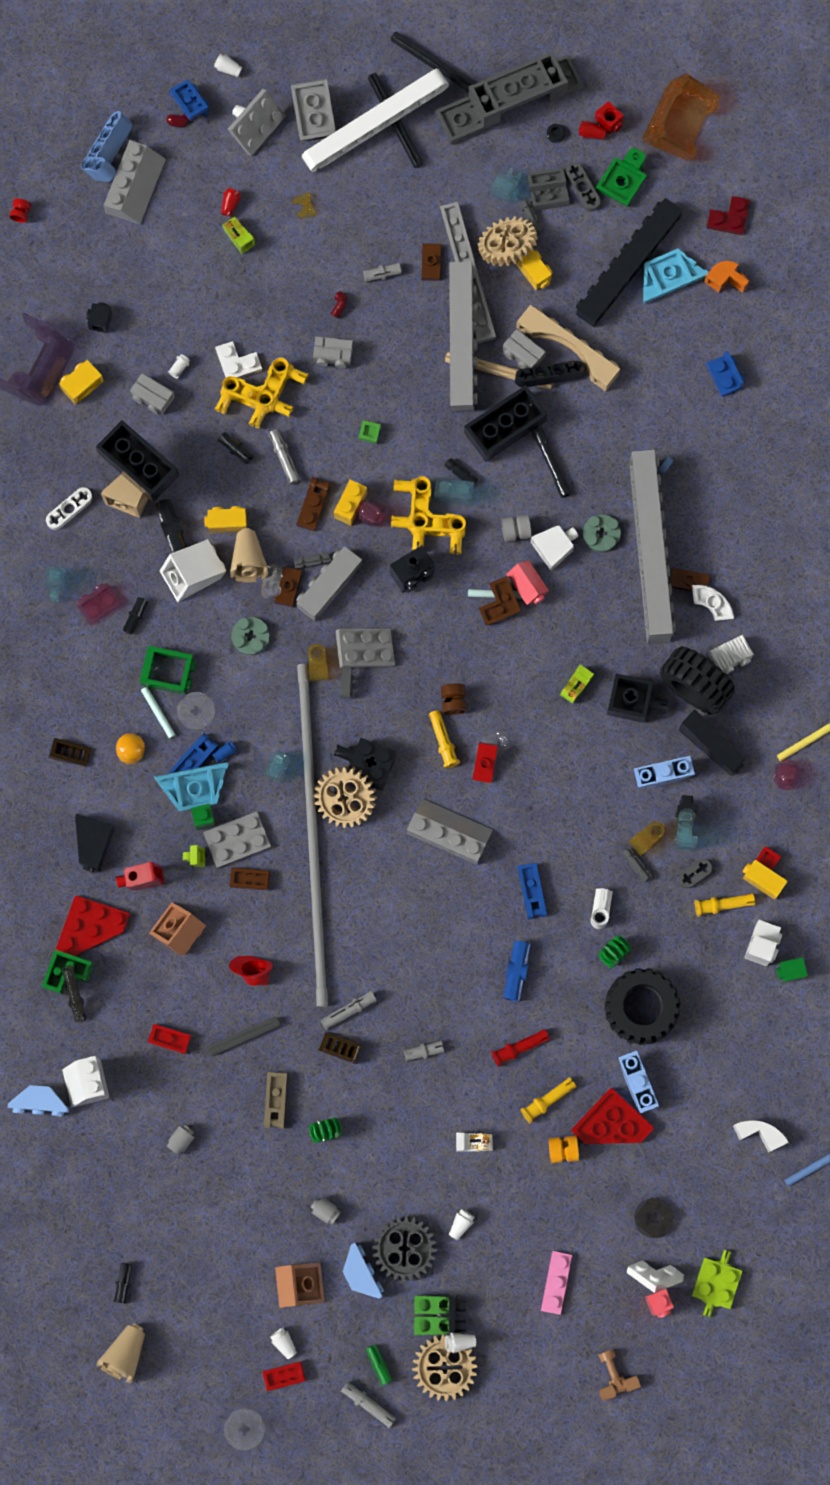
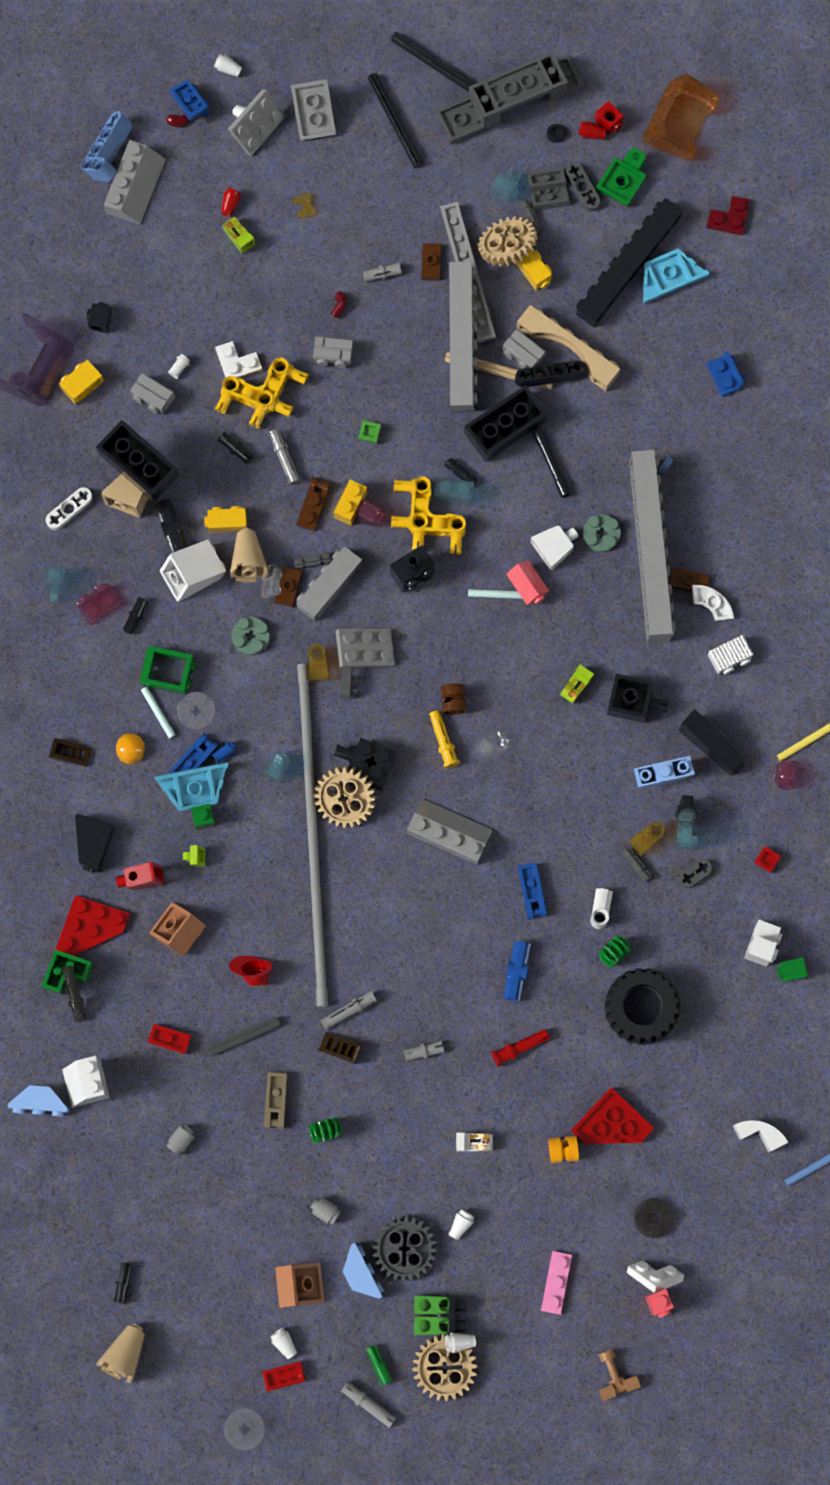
red wheel [9,198,31,223] -> none
light grey plate [203,812,271,869] -> none
reddish brown plate [230,868,270,891] -> none
white beam [302,69,449,172] -> none
red plate [472,742,498,783] -> none
reddish brown plate [479,576,521,626] -> none
light grey wheel [501,514,531,542] -> none
yellow pin [520,1077,576,1124] -> none
light blue slope [618,1051,659,1113] -> none
black tyre [660,646,735,715] -> none
lime plate [692,1250,742,1318] -> none
yellow pin [694,893,755,917] -> none
orange brick [704,261,749,293] -> none
yellow brick [742,860,787,900] -> none

